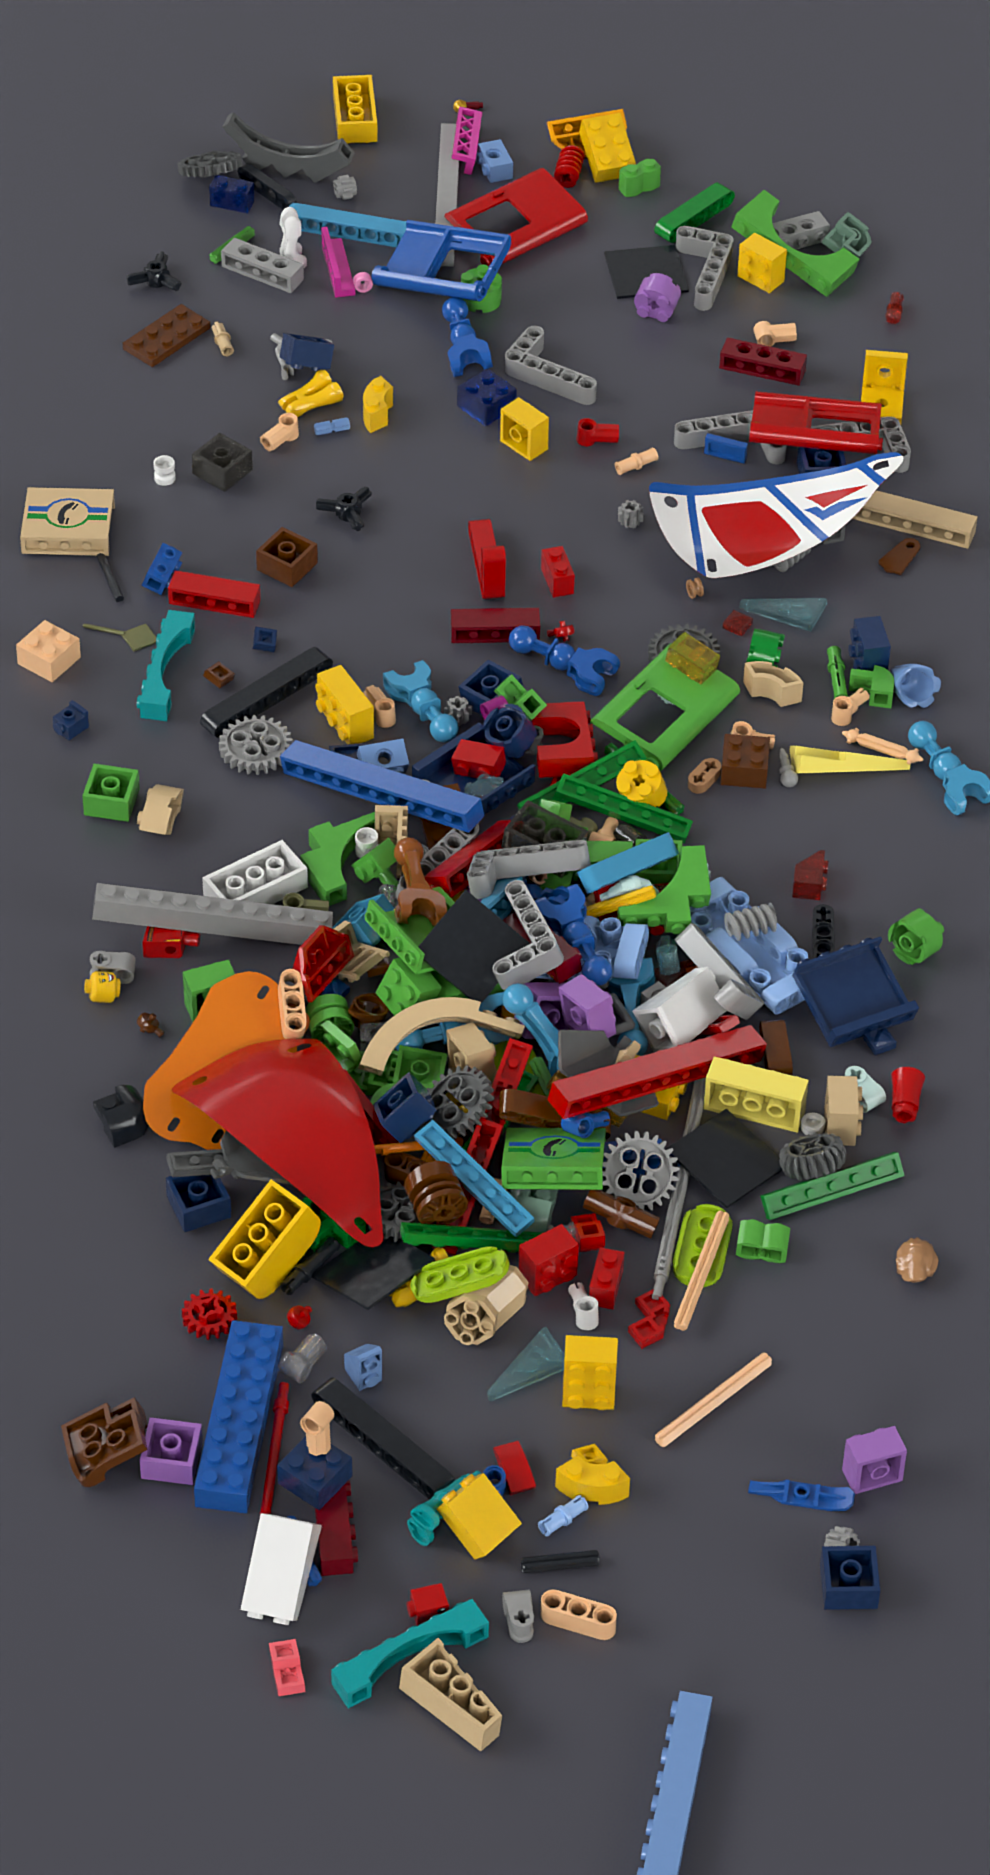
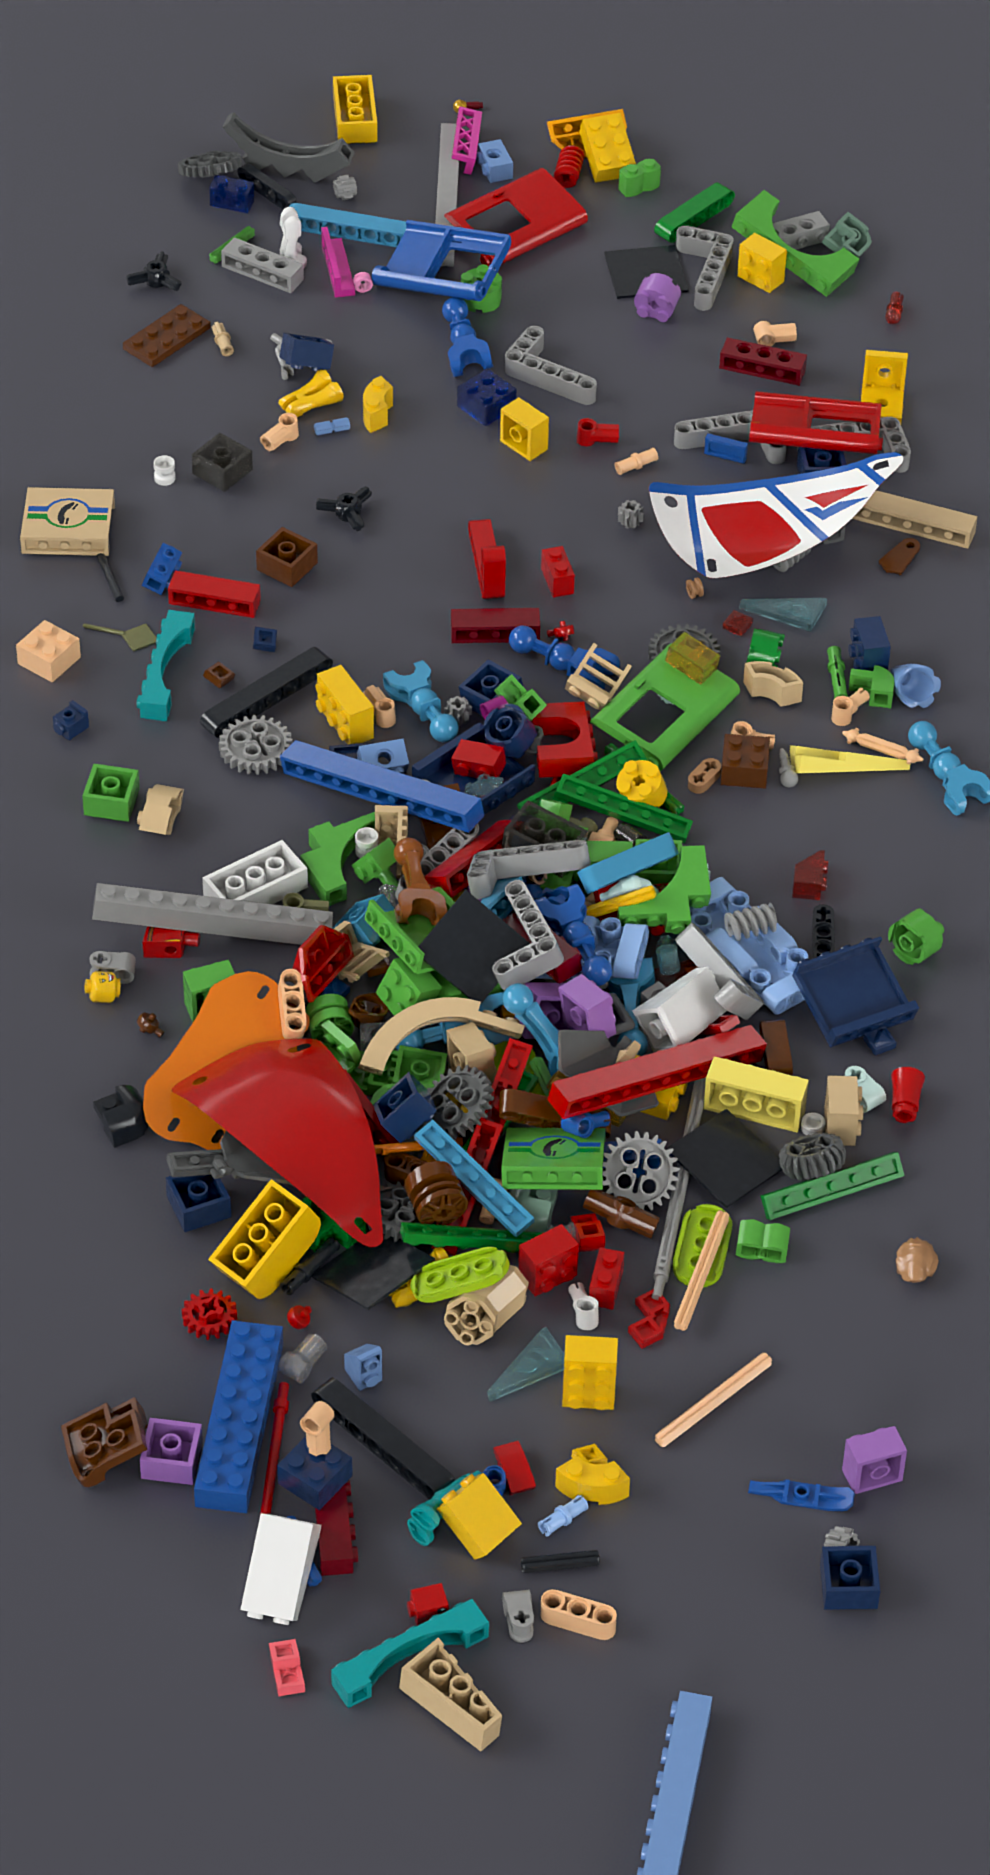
none -> tan plate [565,643,632,710]

